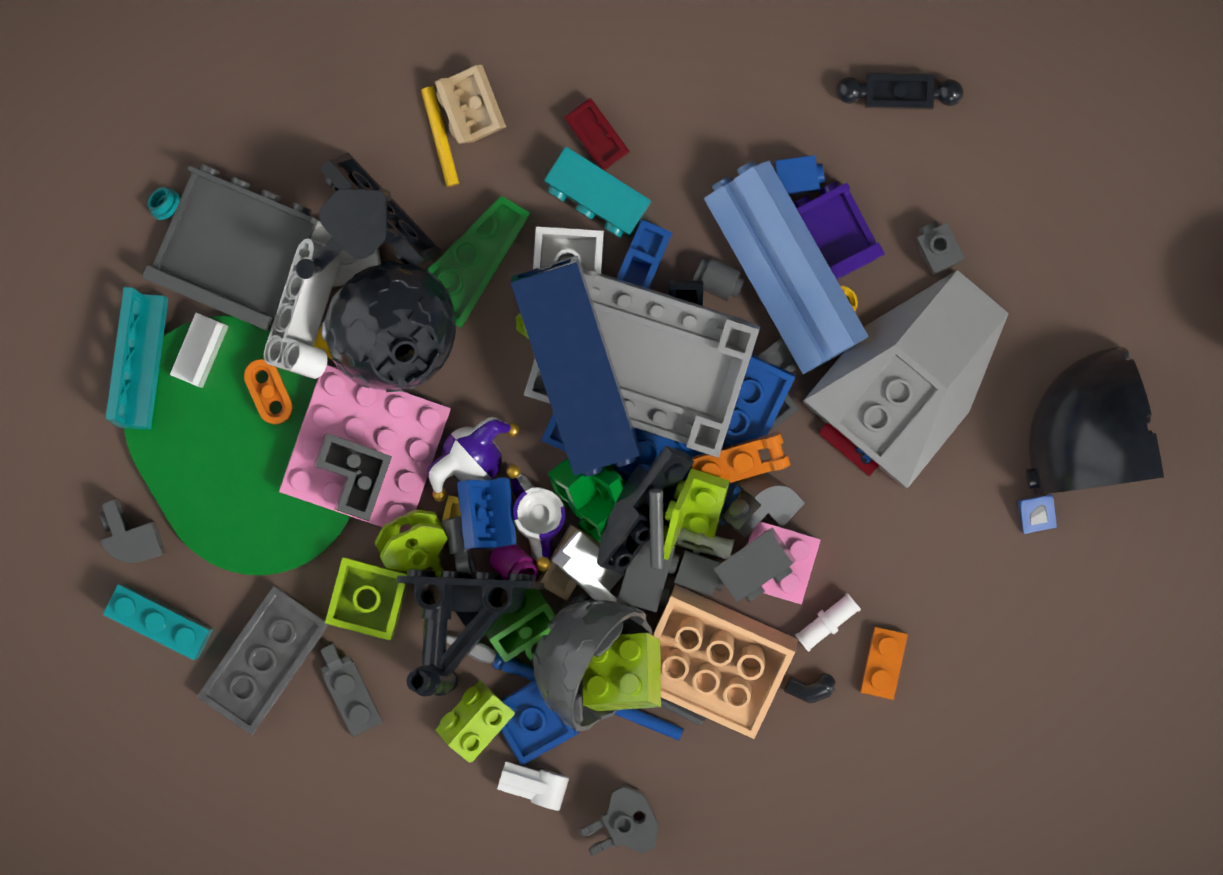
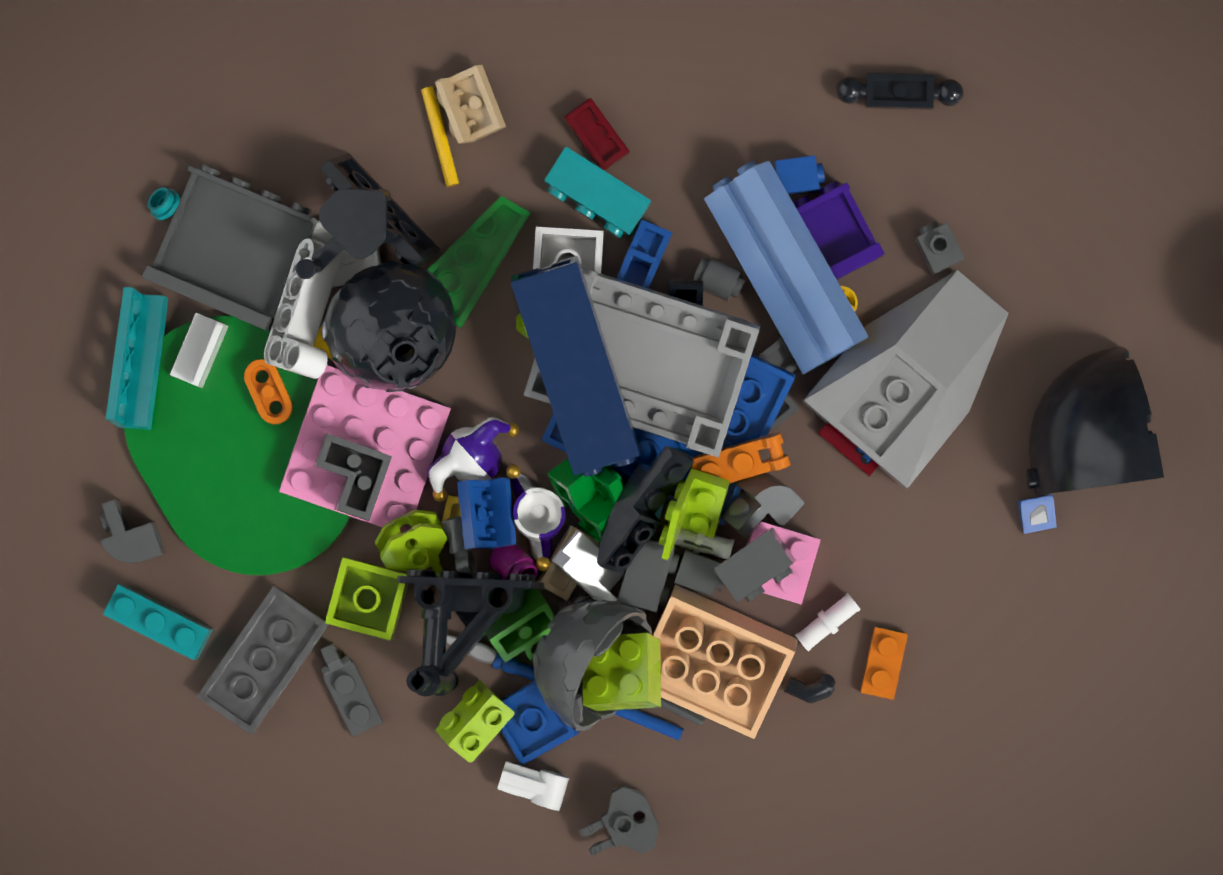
dark grey piece [649,488,664,569] -> none

